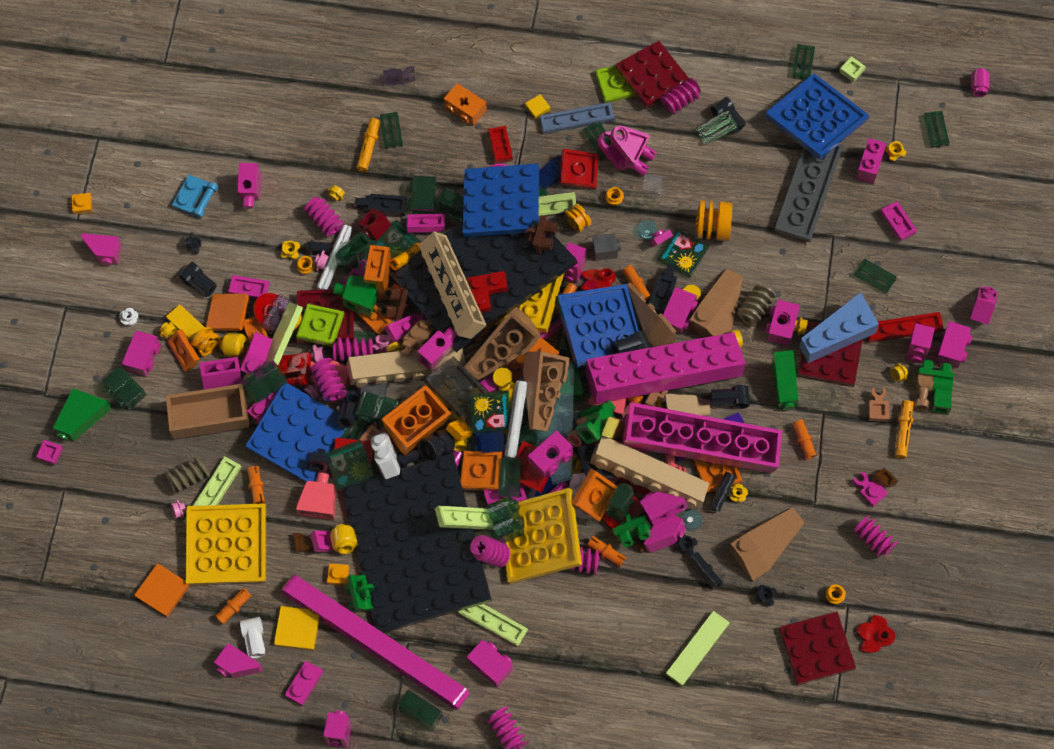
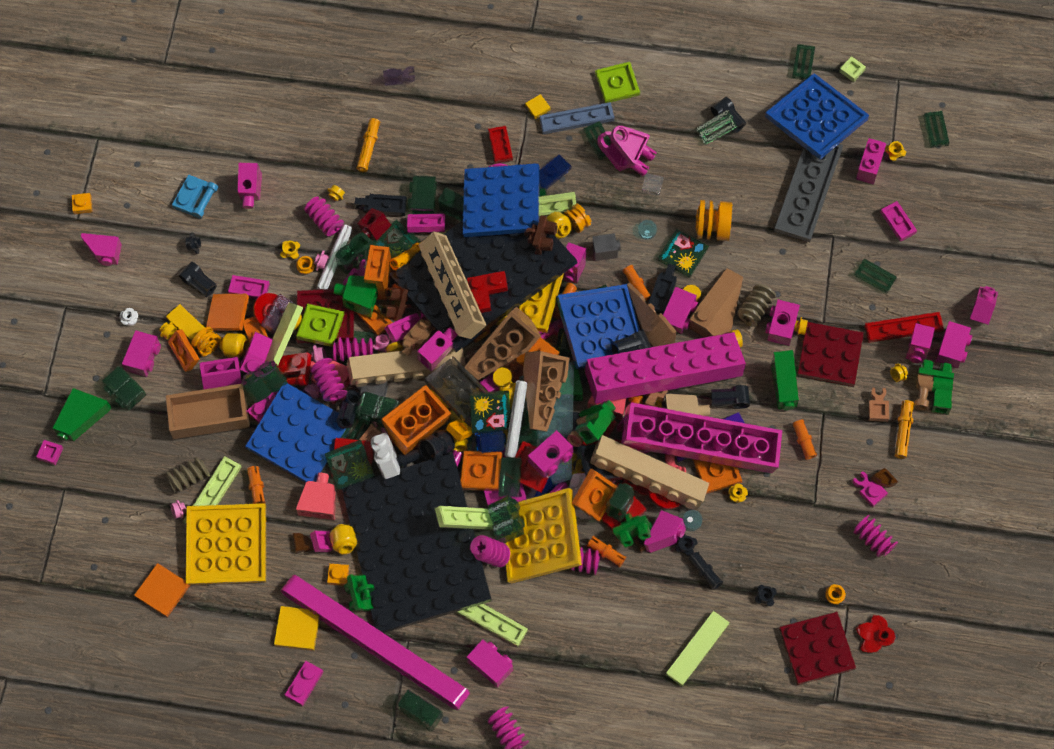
dark pink slope [214,643,263,678] -> none
orange pin [215,587,252,625] -> none
white piece [240,617,266,659] -> none
black tile [306,448,330,473] -> none
black pin [307,240,331,255] -> none
dark pink brick [324,710,352,748] -> none
clear green tile [379,112,403,149] -> none
orange brick [444,83,487,126] -> none
red tile [559,148,598,190] -> none
red plate [581,268,616,291] -> none
light yellow tile [602,417,624,440] -> none
light orange plate [605,187,624,205] -> none
dark red plate [615,40,689,108] -> none
dark pink slope [640,492,688,527] -> none
dark pink plate [649,229,673,247] -> none
dark pink piece [660,77,701,115] -> none
black pin [708,471,737,512] -> none
medium nougat wedge [729,507,805,582] -> none
medium blue wedge [799,293,879,363] -> none
dark pink brick [971,68,990,97] -> none
none -> yellow head [547,212,572,238]

